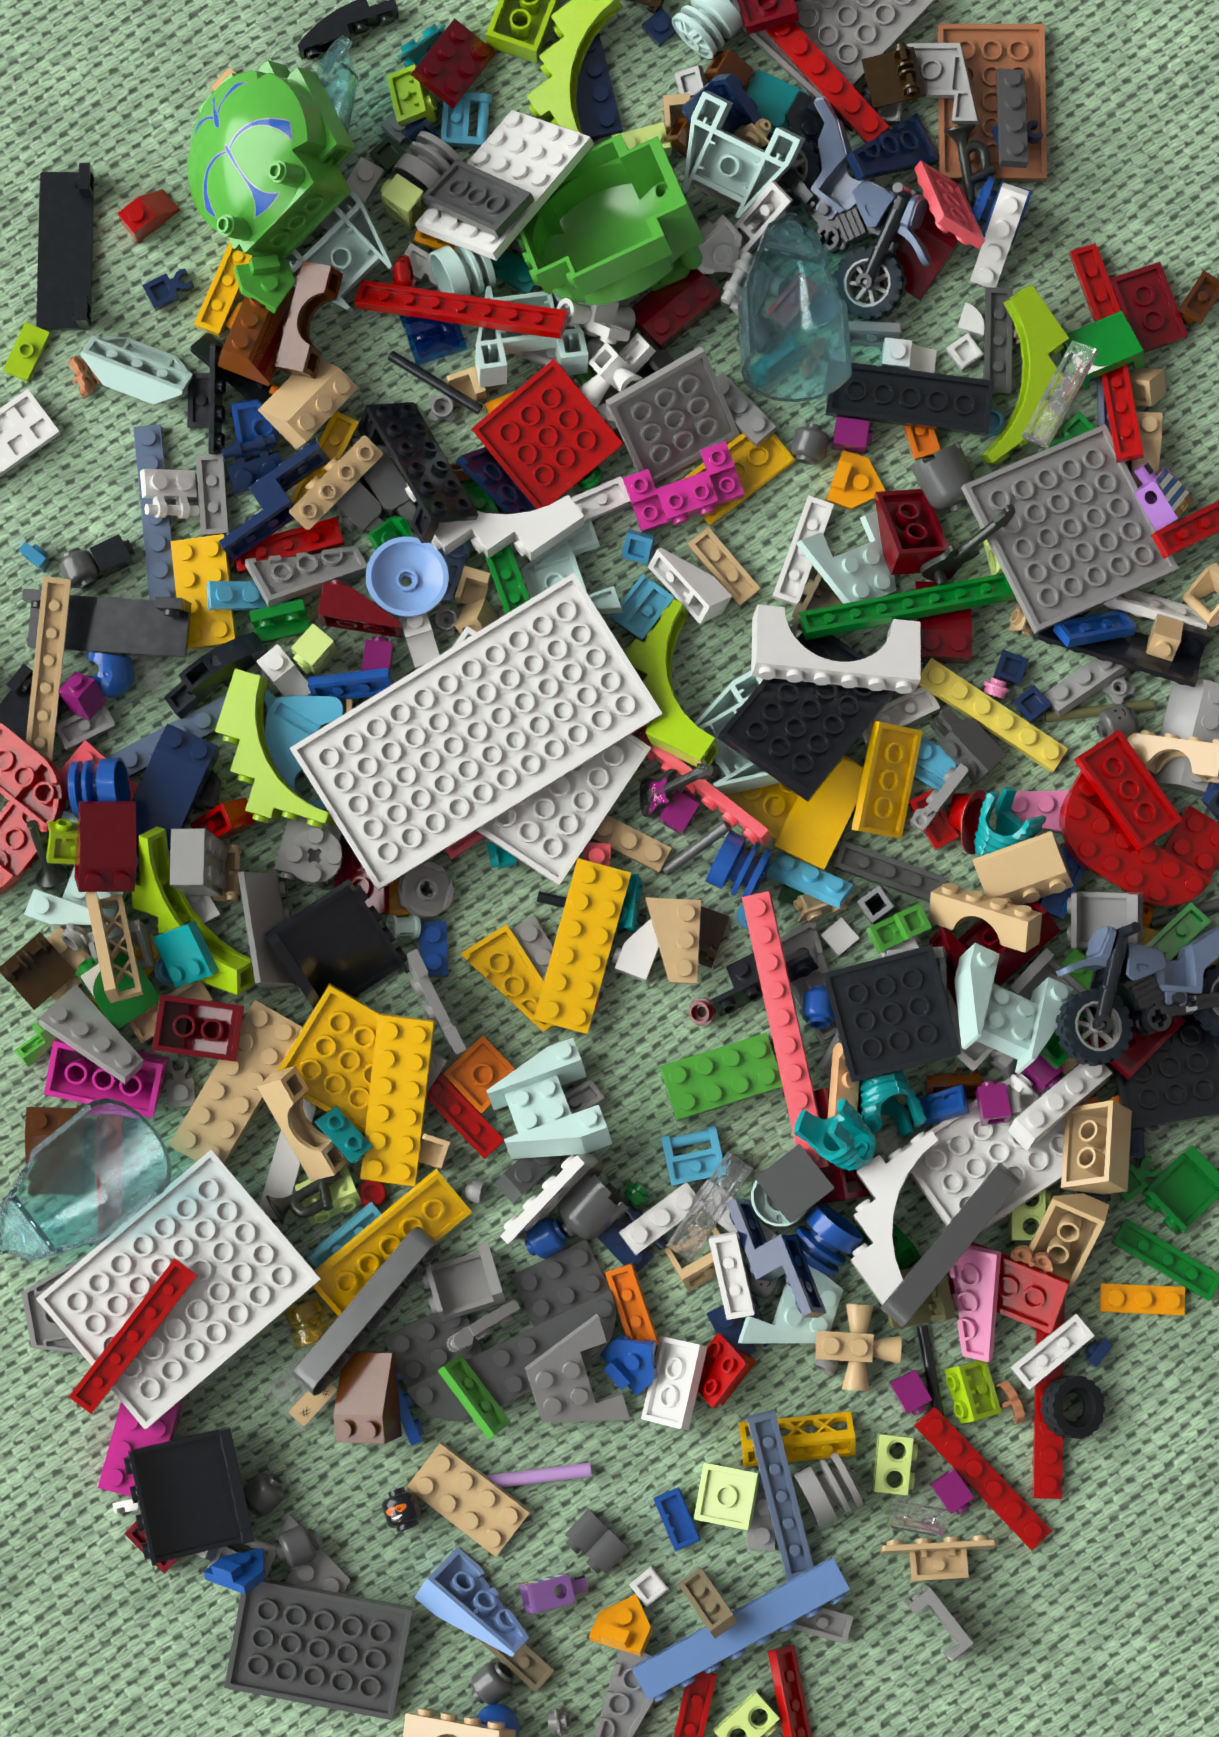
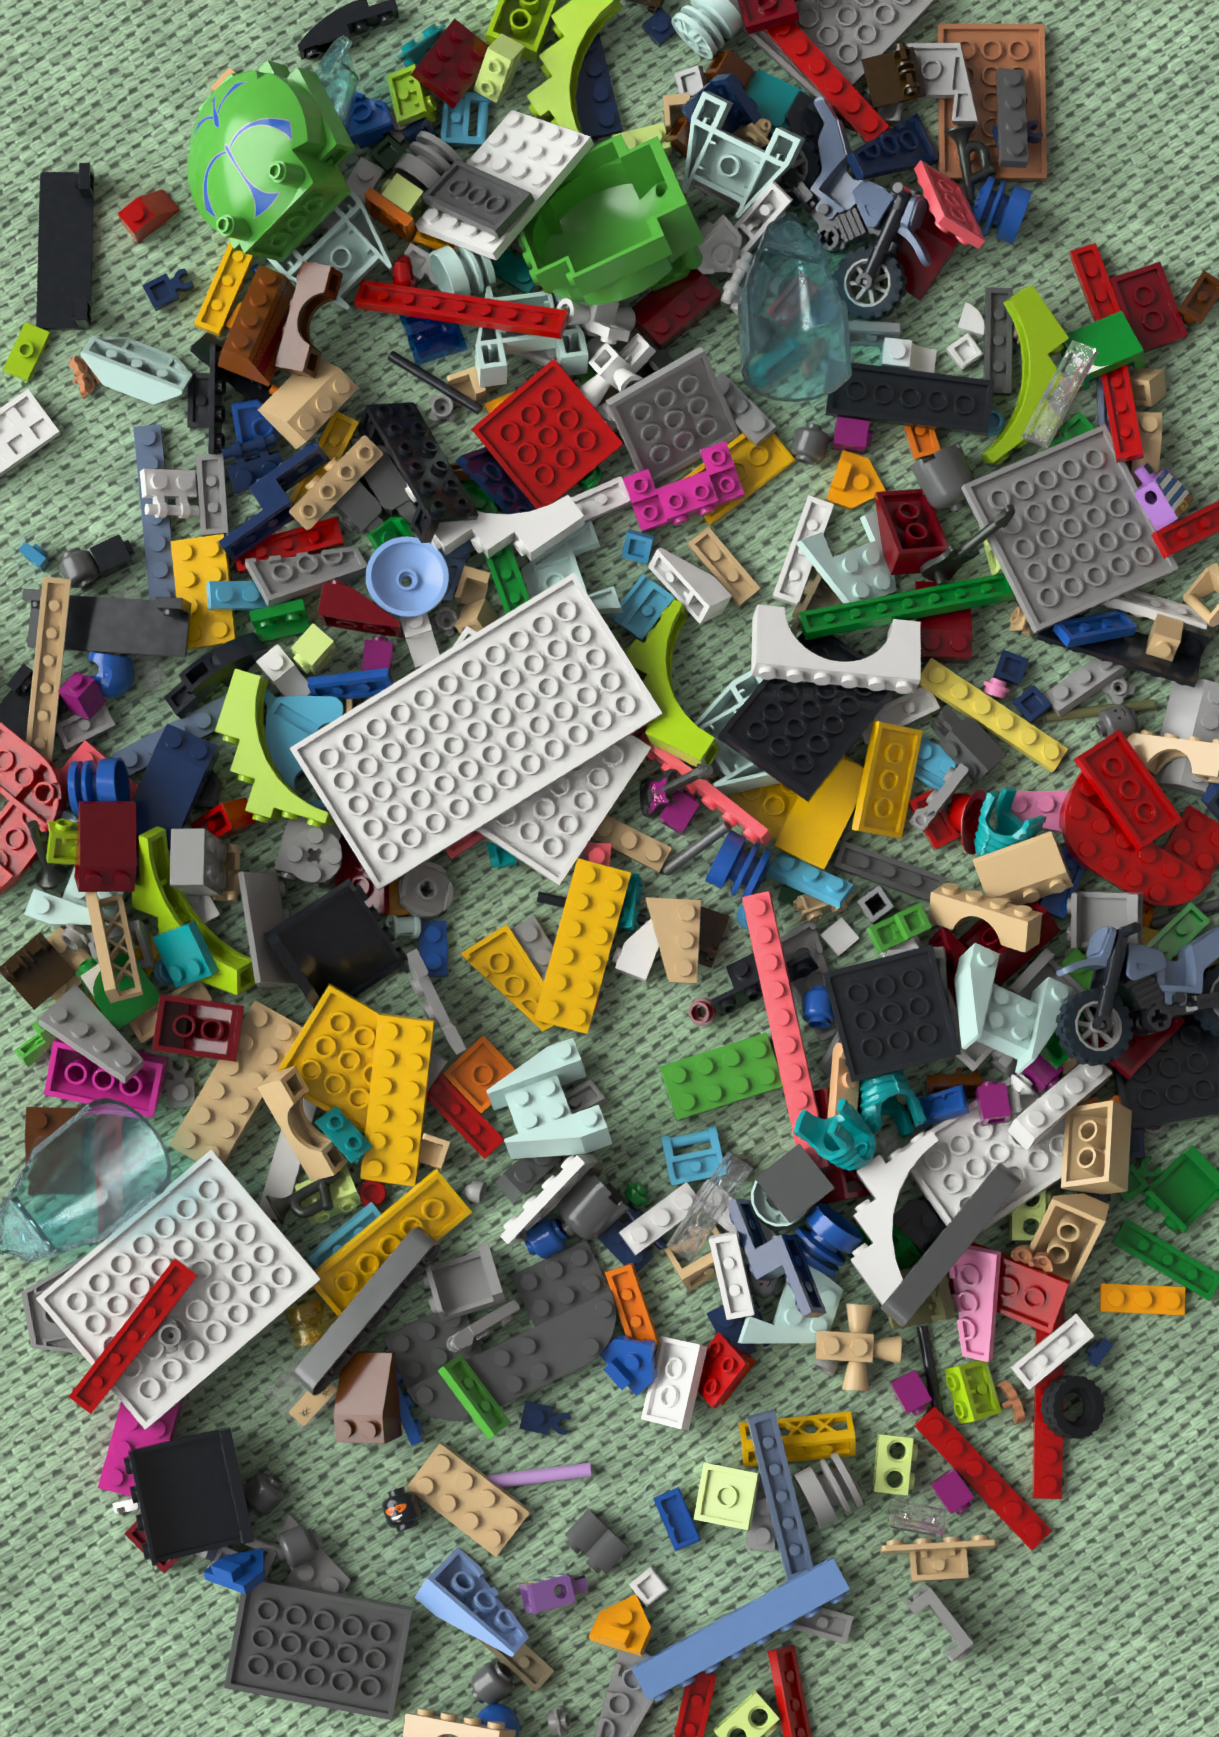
bright green plate [234,255,295,314] -> none
light grey wing [525,1314,630,1422] -> none
dark tan plate [678,1567,738,1639] -> none
white plate [970,183,1029,288] -> none
none -> light grey plate [154,1318,188,1353]
none -> blue plate [339,91,395,149]
none -> orange tile [364,187,416,243]
none -> yellowish green brick [473,33,525,103]
none -> dark blue plate [519,1401,571,1435]
none -> black plate [893,1200,947,1255]

